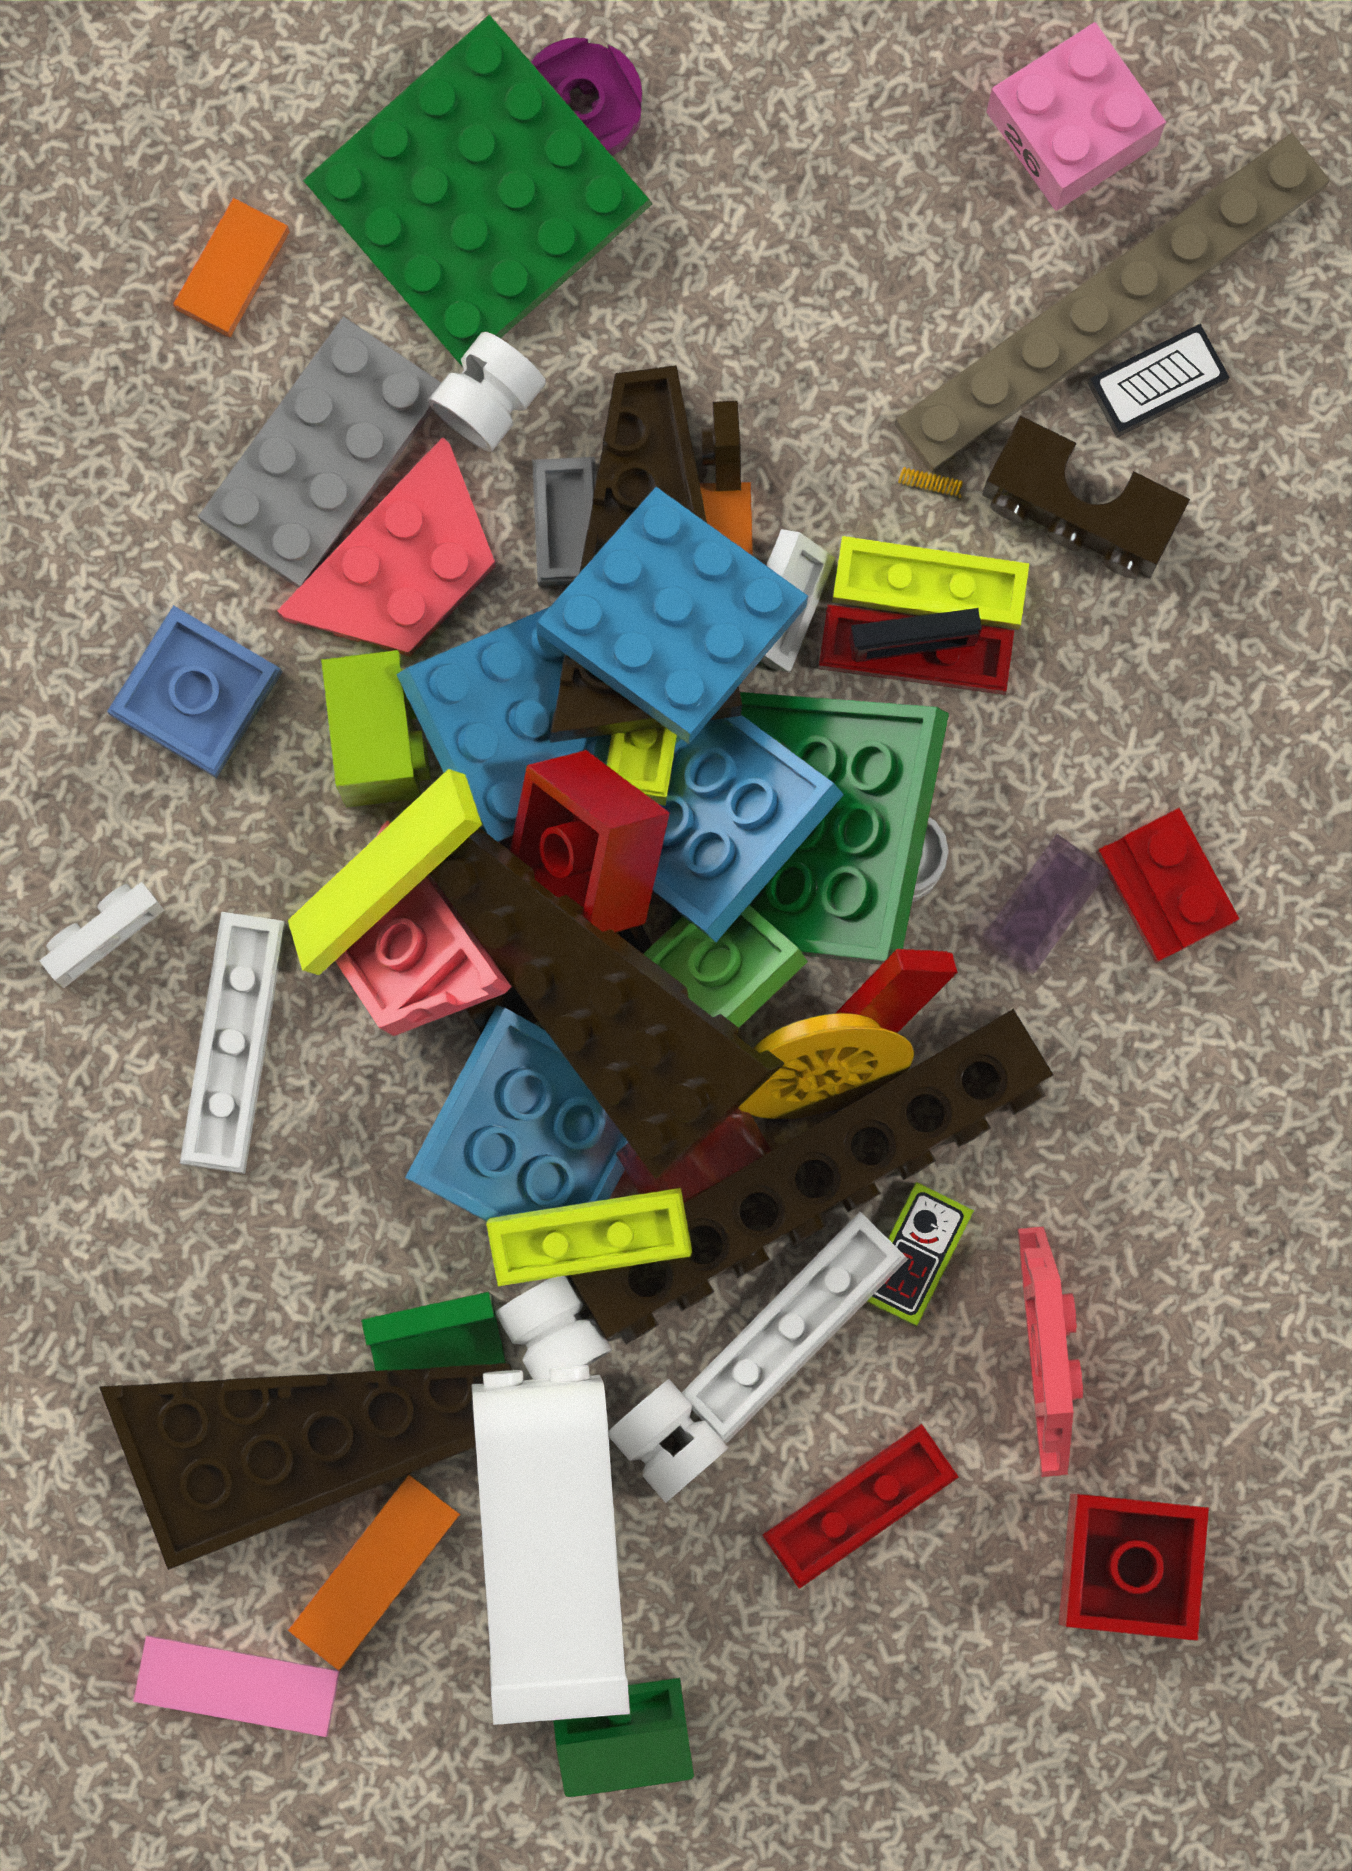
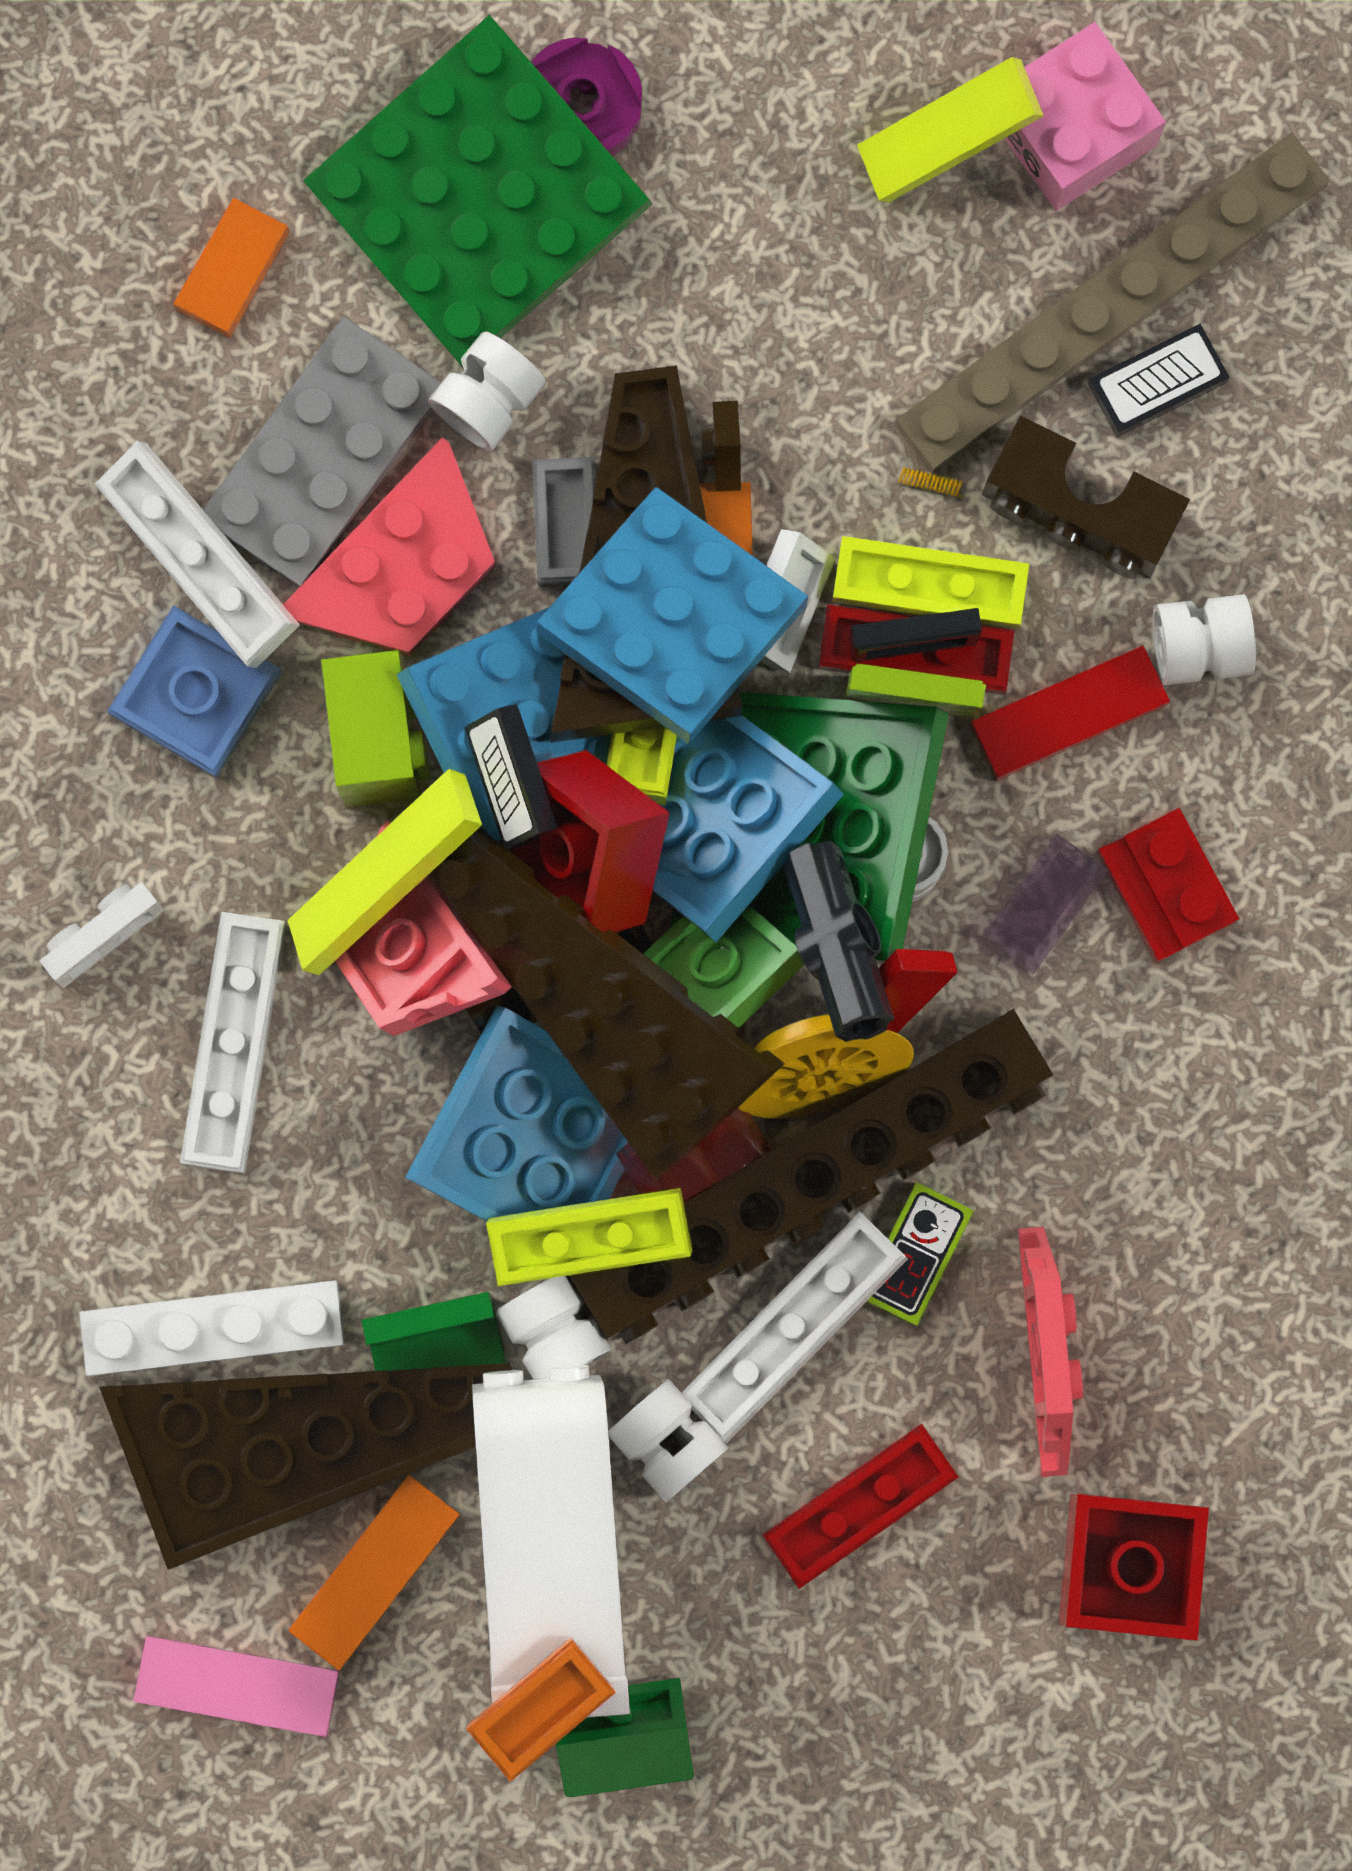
none -> white plate [79,1280,345,1377]
none -> white tile [95,440,300,668]
none -> tile [464,704,557,850]
none -> orange tile [466,1637,616,1782]
none -> black piece [783,841,894,1042]
none -> lime tile [845,664,986,717]
none -> neon yellow tile [857,57,1044,202]
none -> red tile [970,645,1170,781]
none -> white wheel [1153,594,1256,685]

